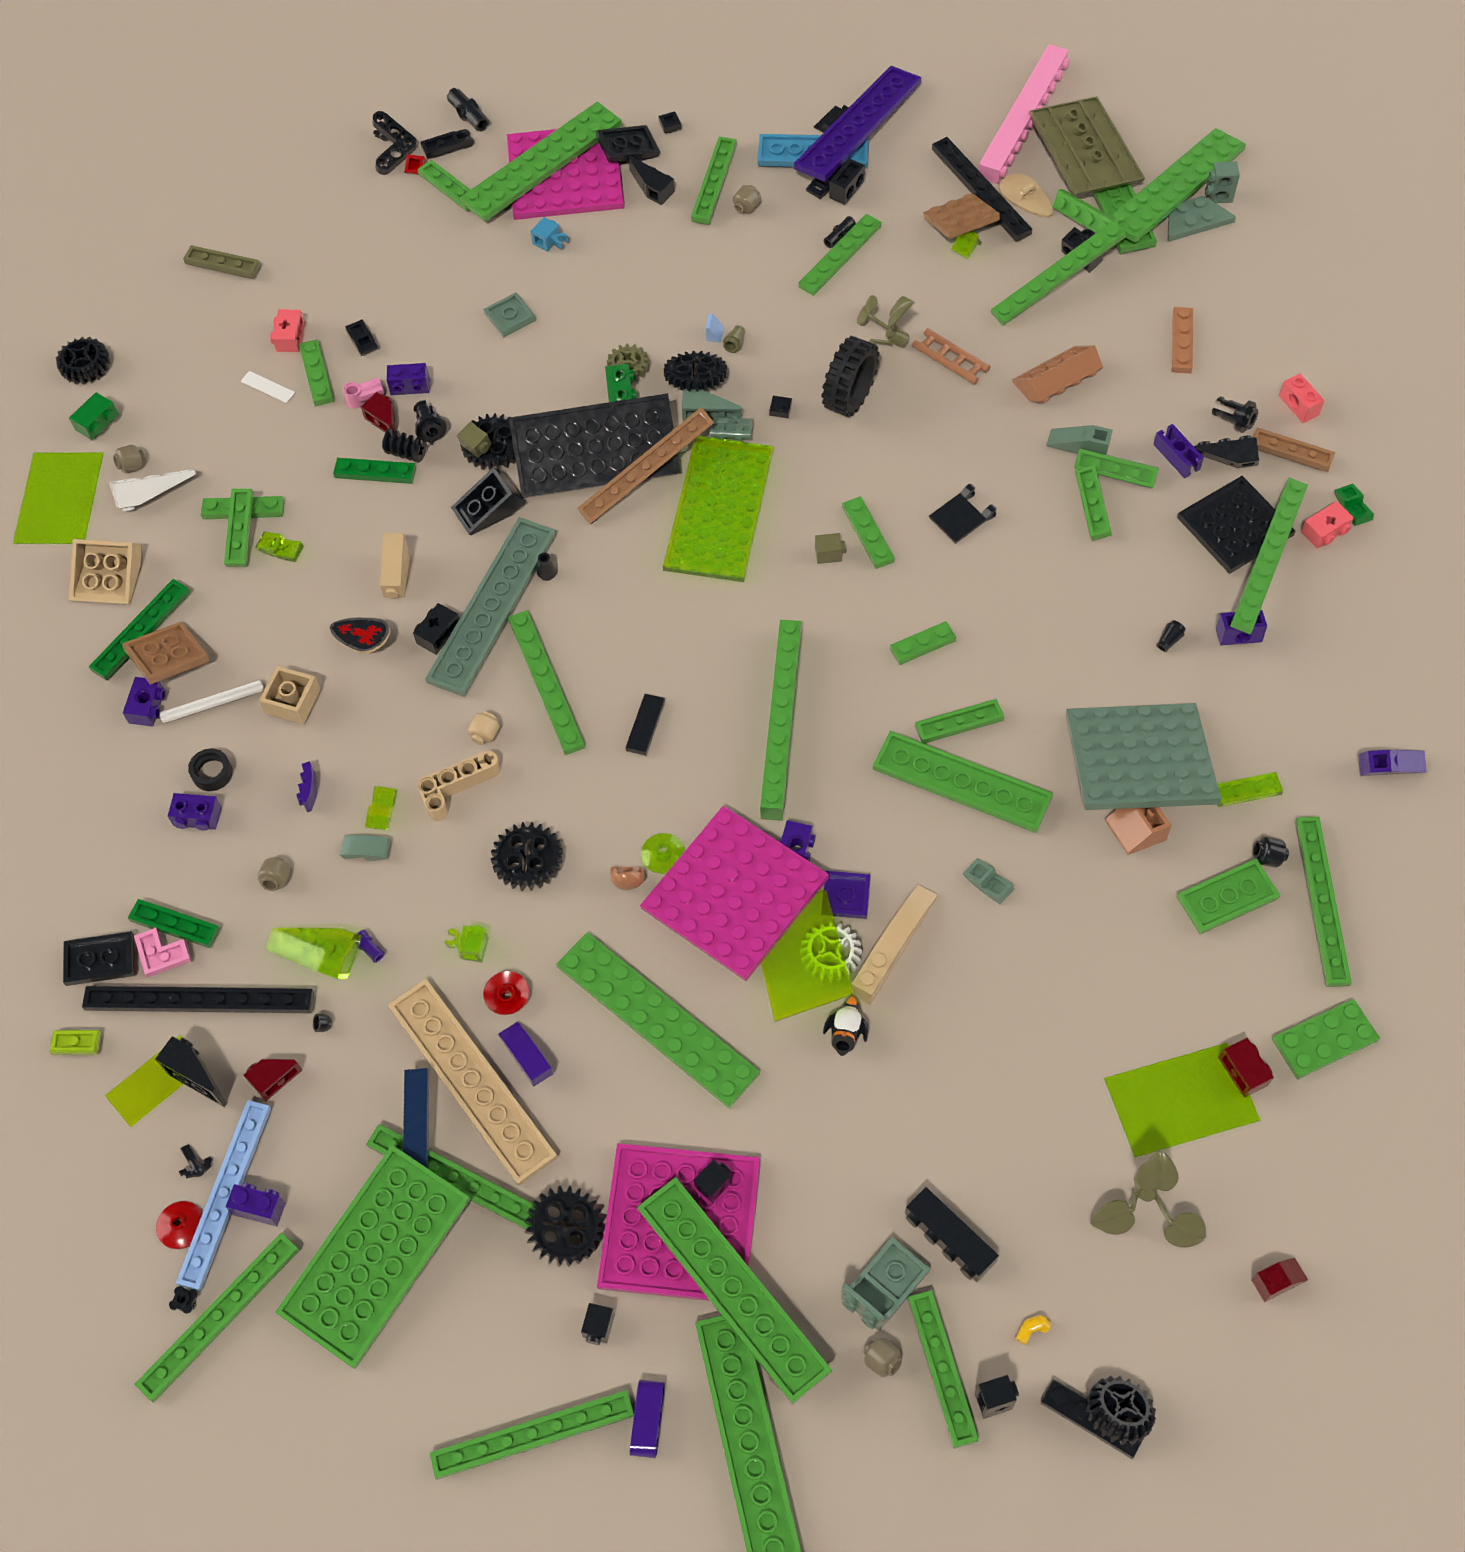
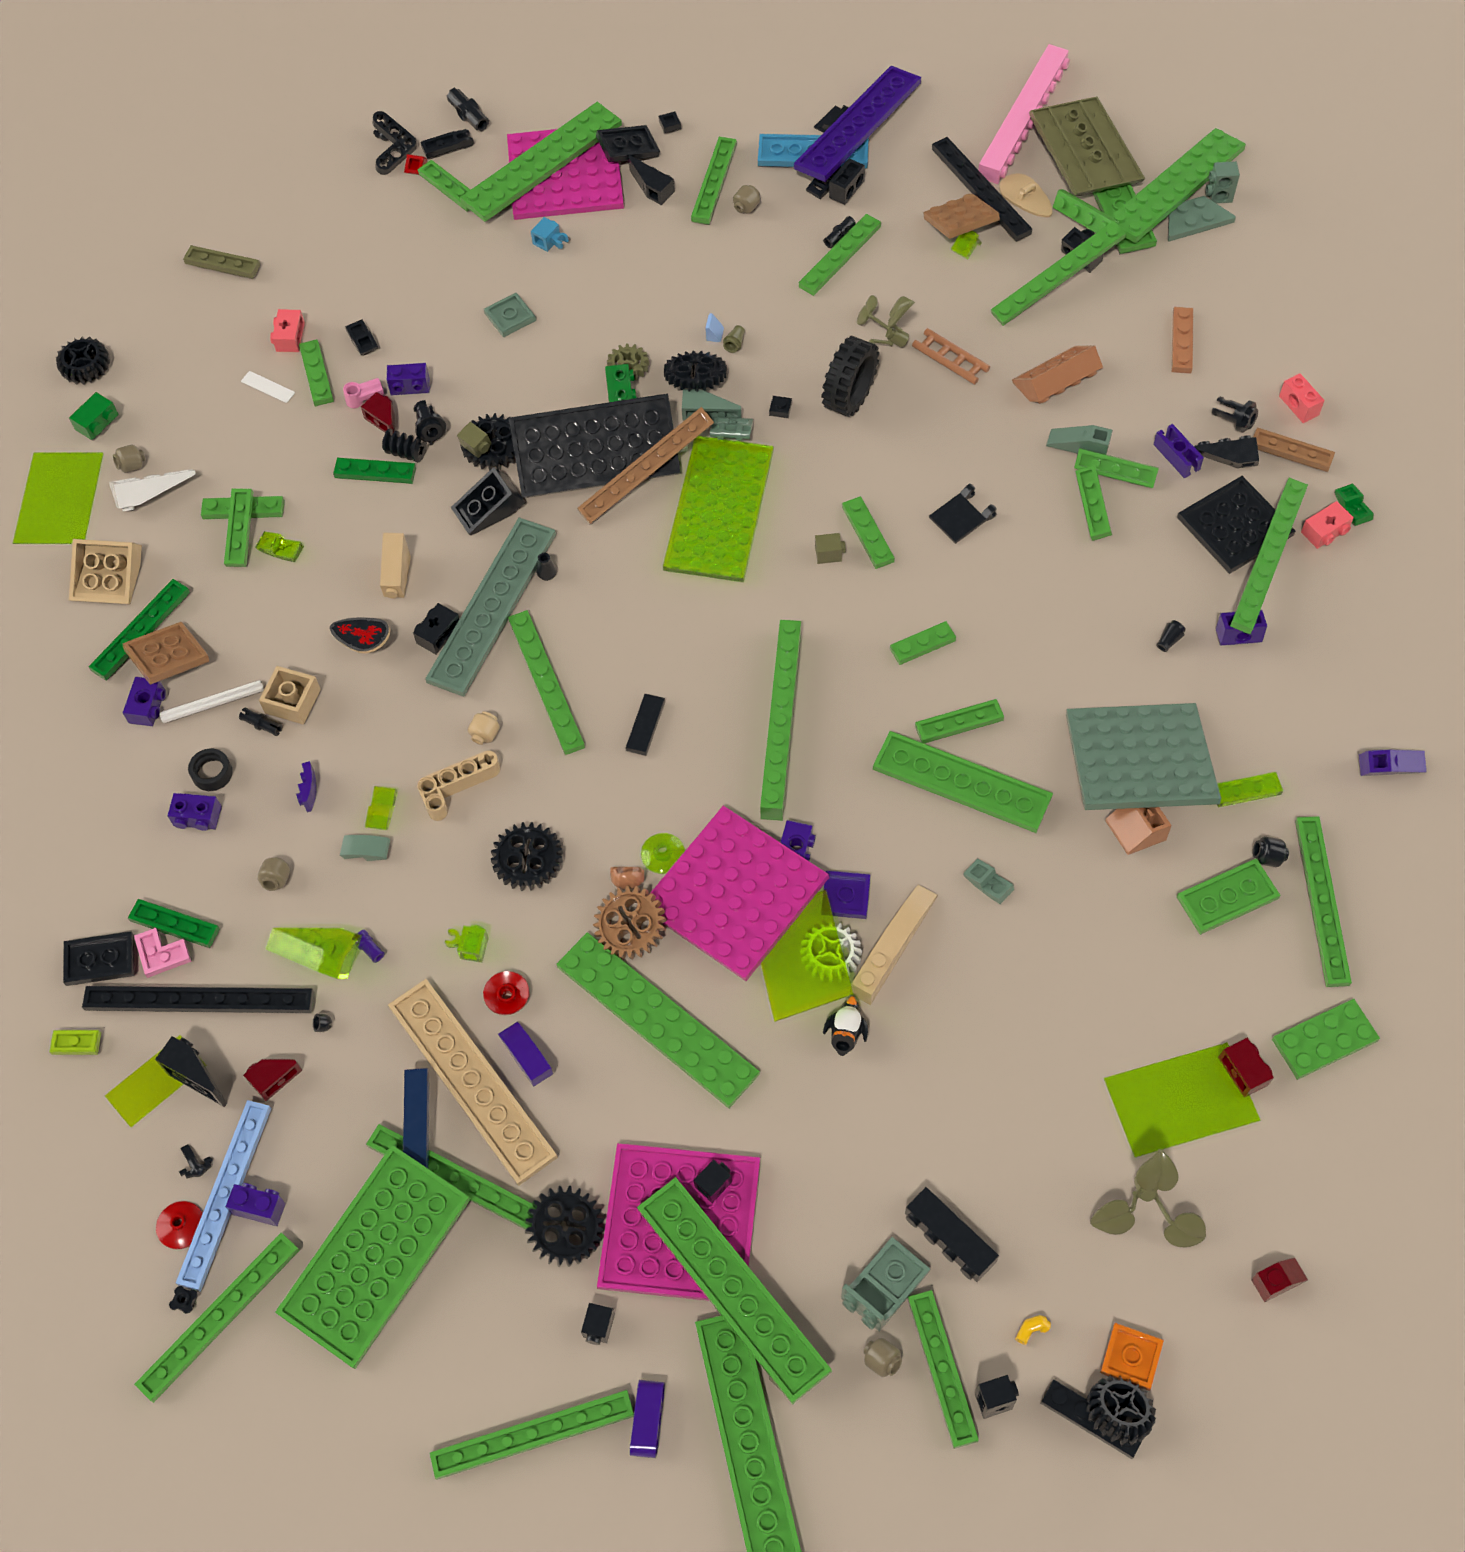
none -> black pin [239,707,283,736]
none -> medium nougat gear [593,886,667,960]
none -> orange plate [1100,1323,1164,1391]

